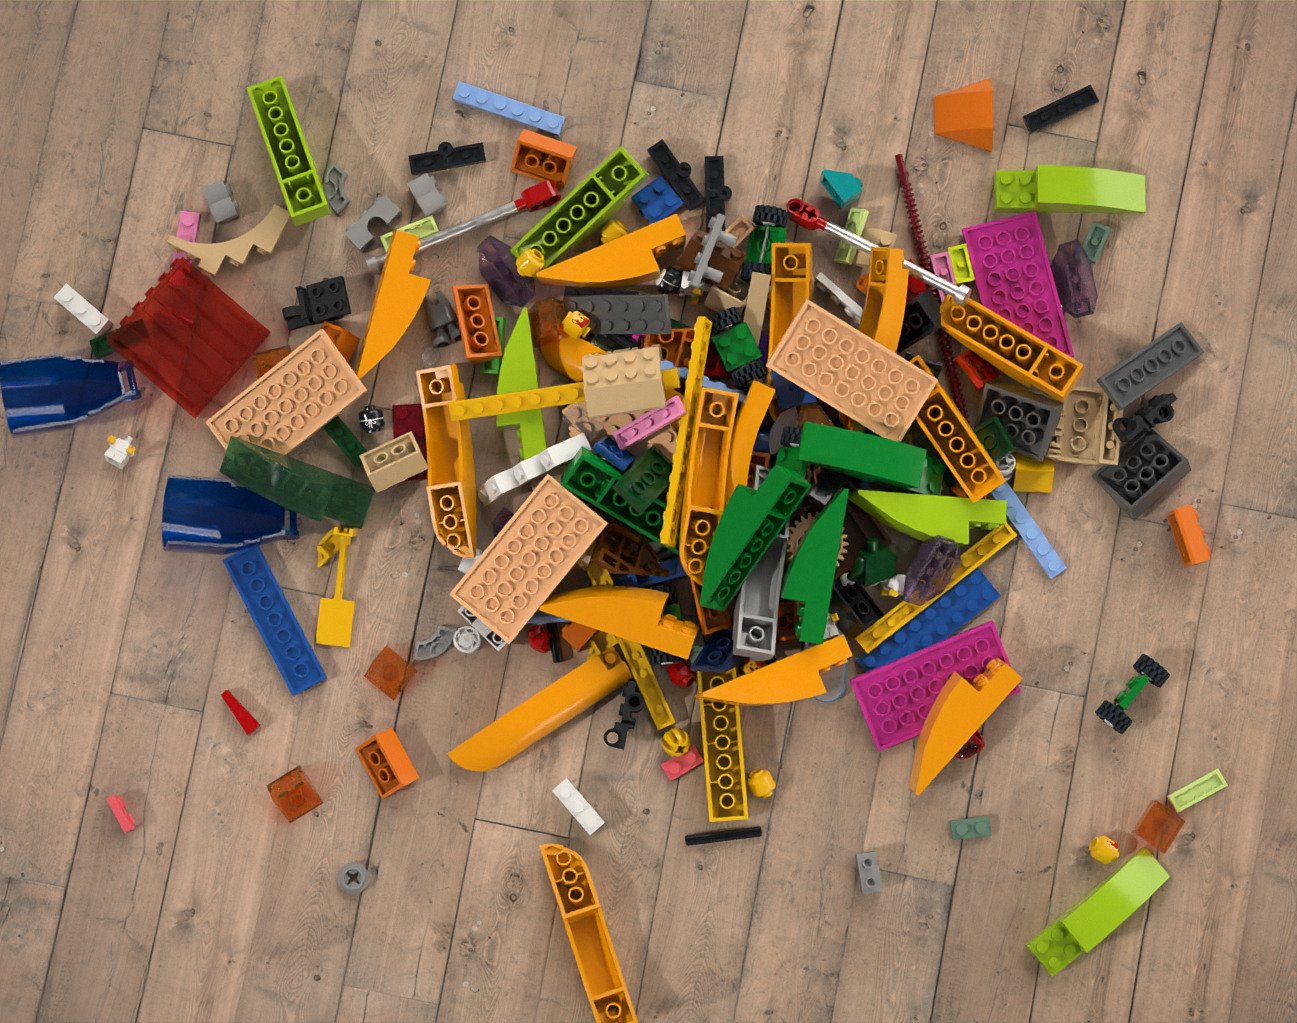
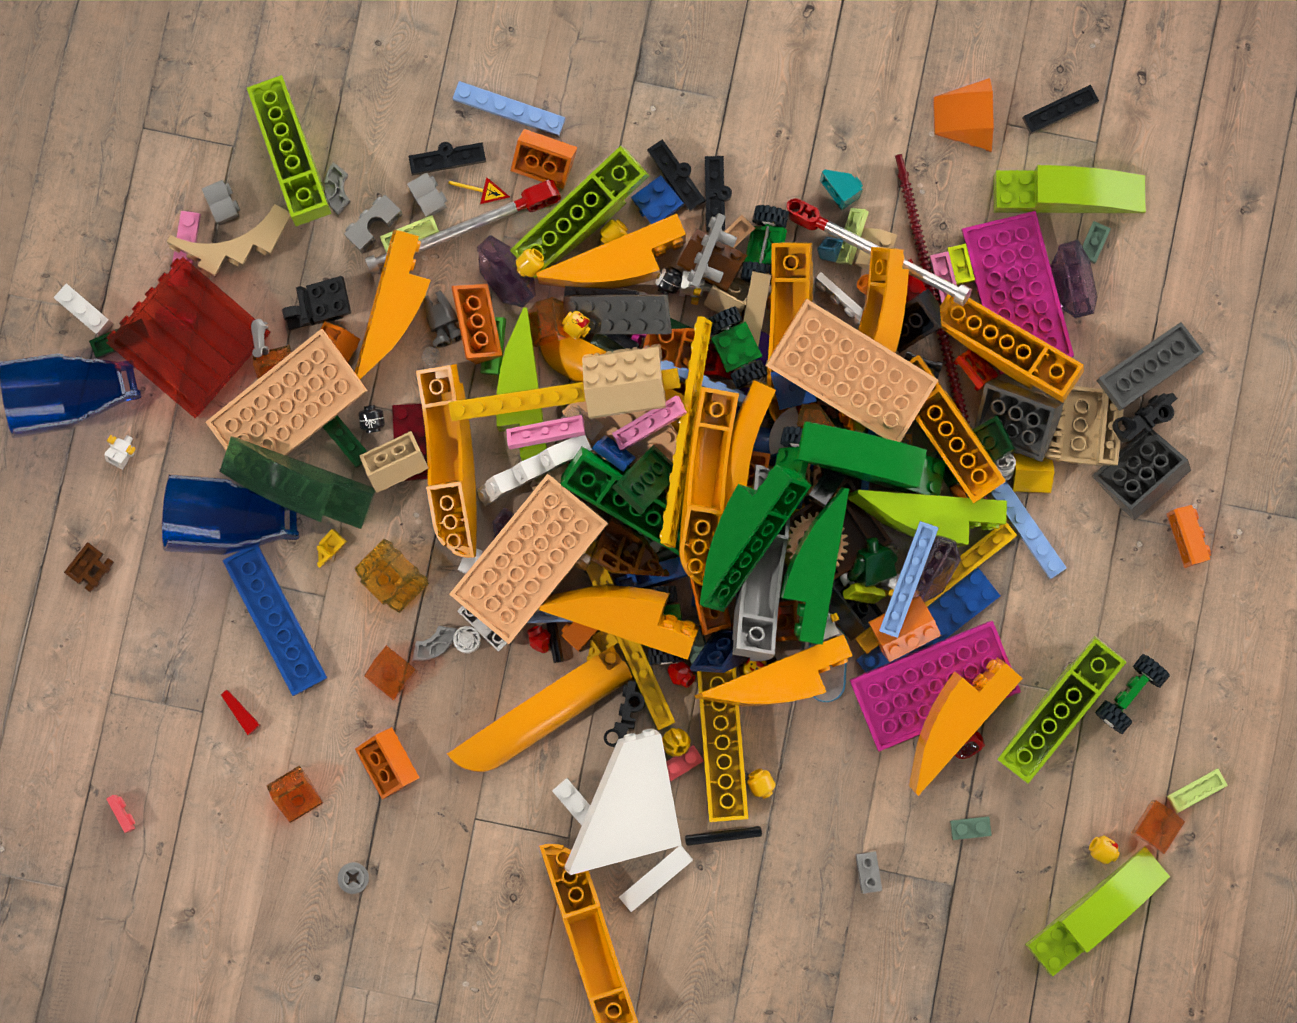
yellow piece [315,525,358,647] -> none
none -> reddish brown plate [64,542,114,592]
none -> light grey piece [251,318,269,357]
none -> clear yellow slope [355,539,429,613]
none -> piece [448,177,510,204]
none -> bright pink plate [506,415,585,449]
none -> white slope [565,729,682,875]
none -> white slope [619,846,693,912]
none -> dark azure slope [817,237,843,262]
none -> neon yellow plate [843,583,886,604]
none -> orange slope [868,596,941,662]
none -> light blue plate [879,521,938,638]
none -> lime slope [997,636,1126,784]

